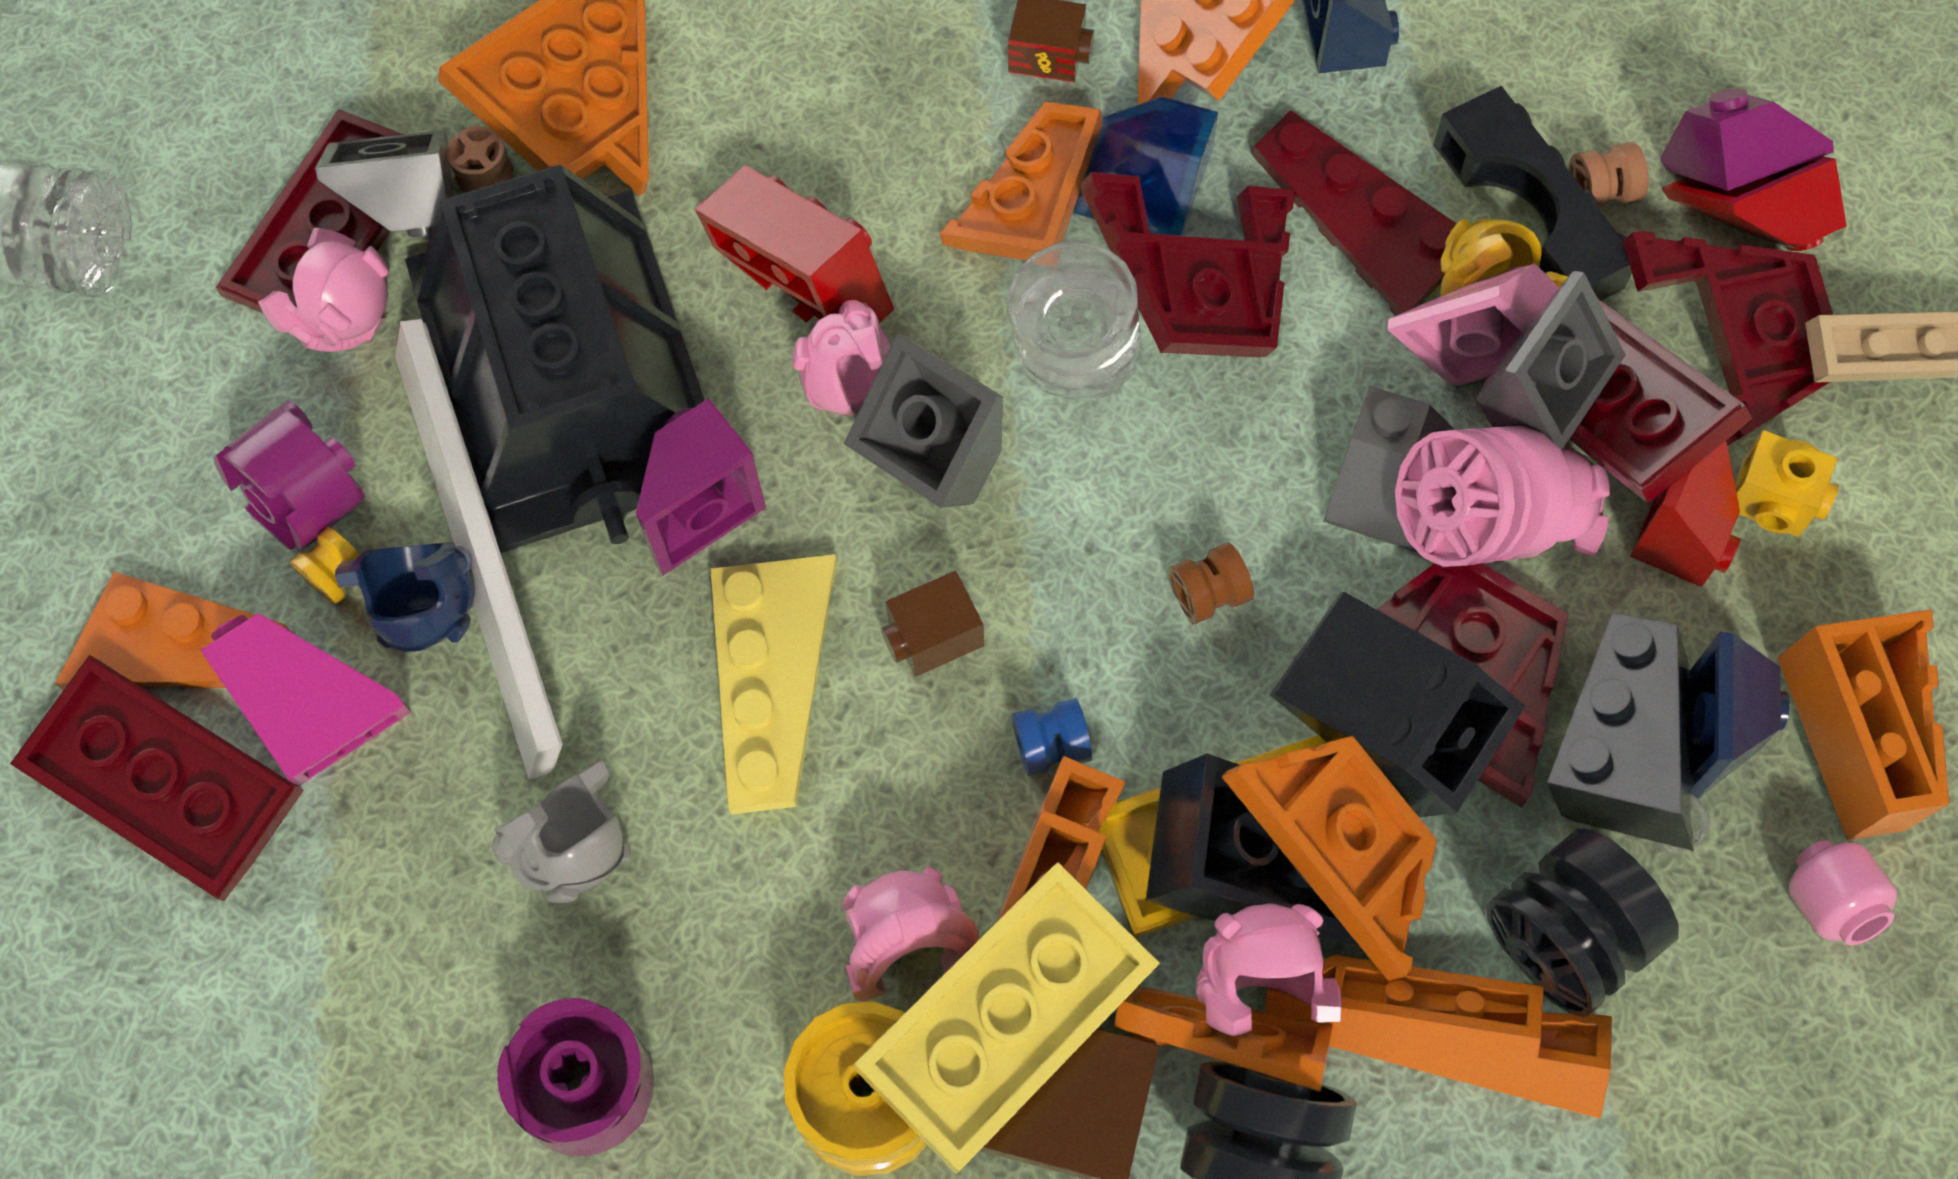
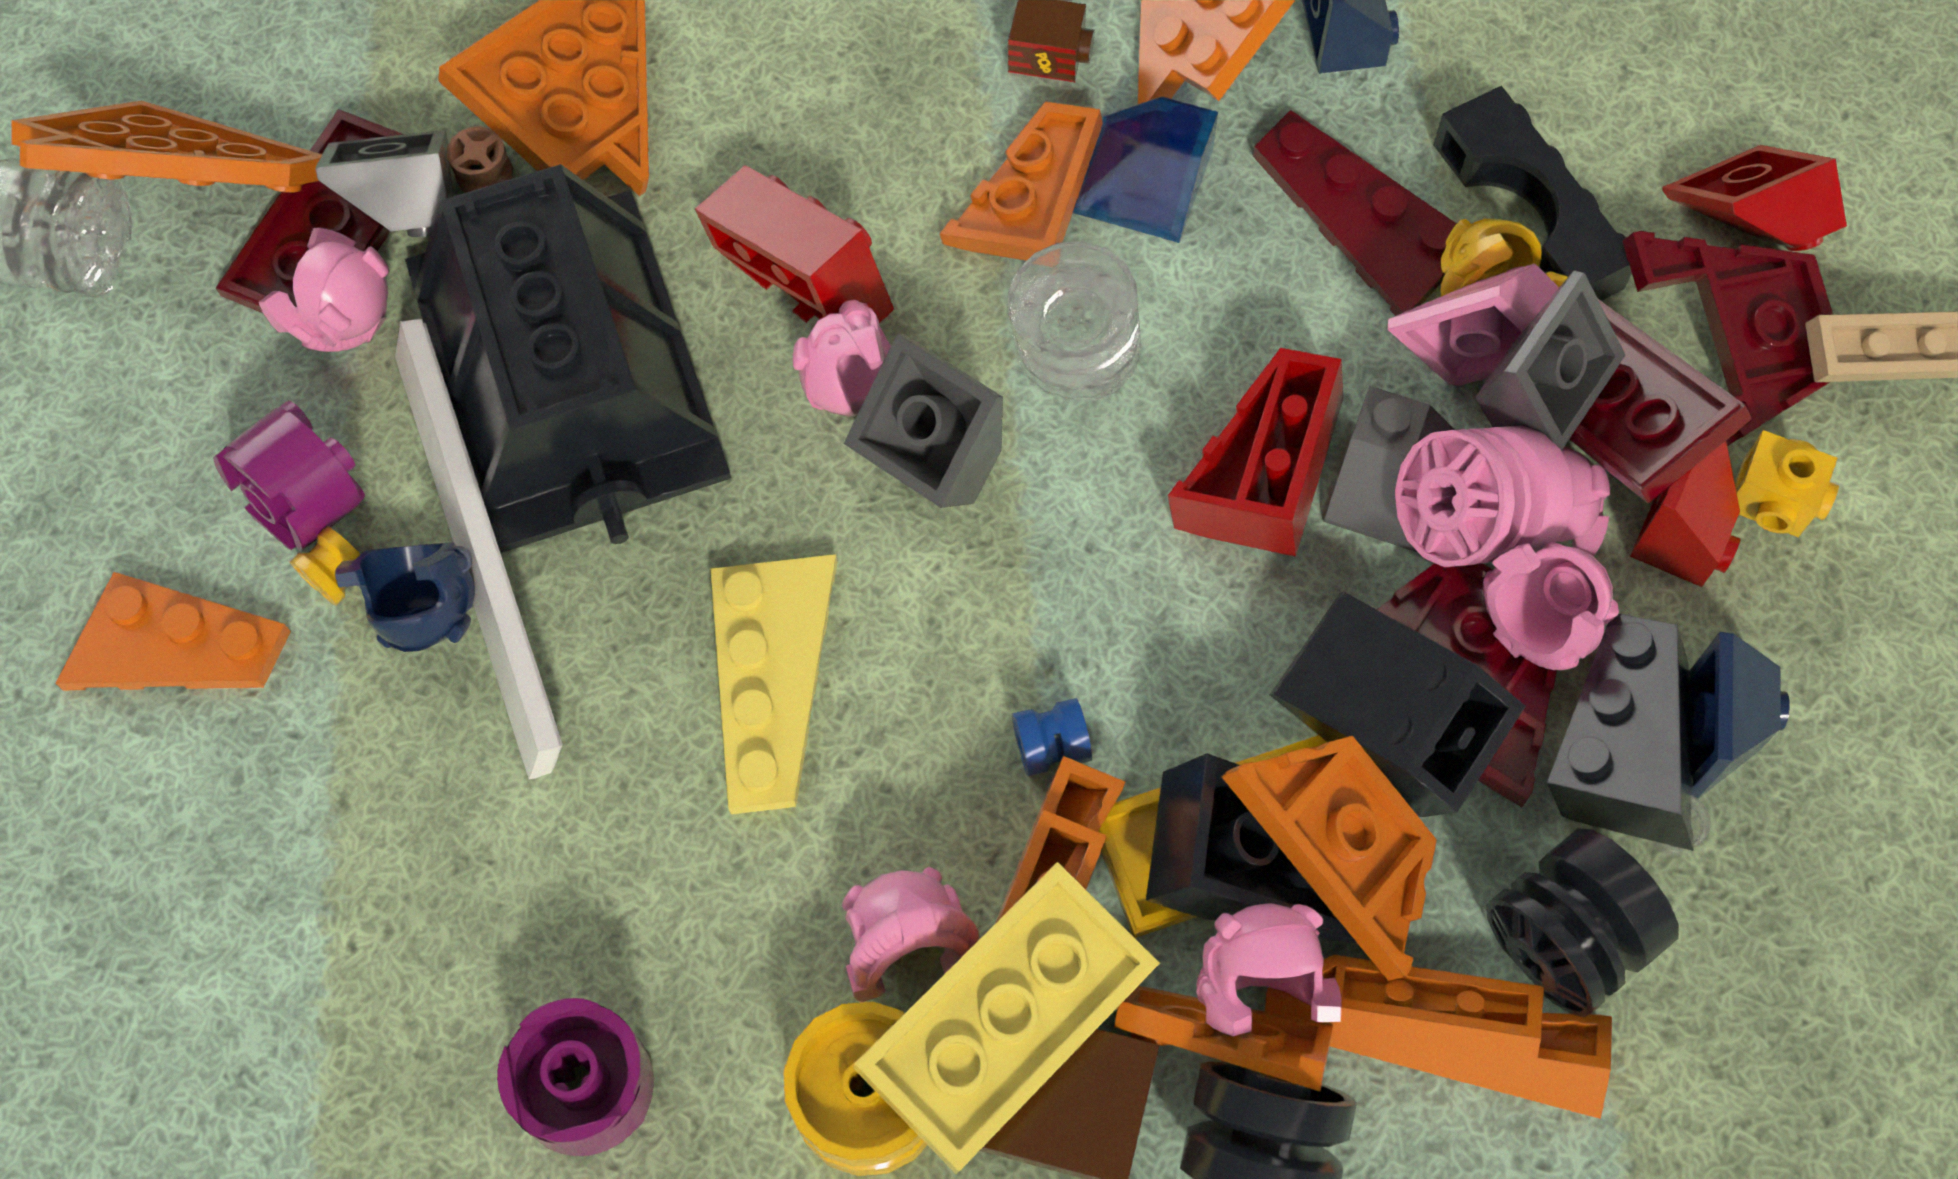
dark red tile [10,655,304,901] -> none
dark pink slope [200,613,411,786] -> none
light grey helmet [492,760,630,904] -> none
magenta slope [636,398,766,575] -> none
reddish brown brick [881,570,984,677] -> none
dark red wing [1080,172,1294,358] -> none
dark orange wheel [1168,542,1254,625] -> none
nougat wheel [1568,142,1649,209] -> none
magenta slope [1660,88,1834,191] -> none
orange wedge [1777,609,1949,841] -> none
bright pink head [1789,840,1897,946] -> none
none -> orange wing [11,100,322,192]
none -> red wedge [1168,348,1344,557]
none -> bright pink helmet [1483,542,1619,671]

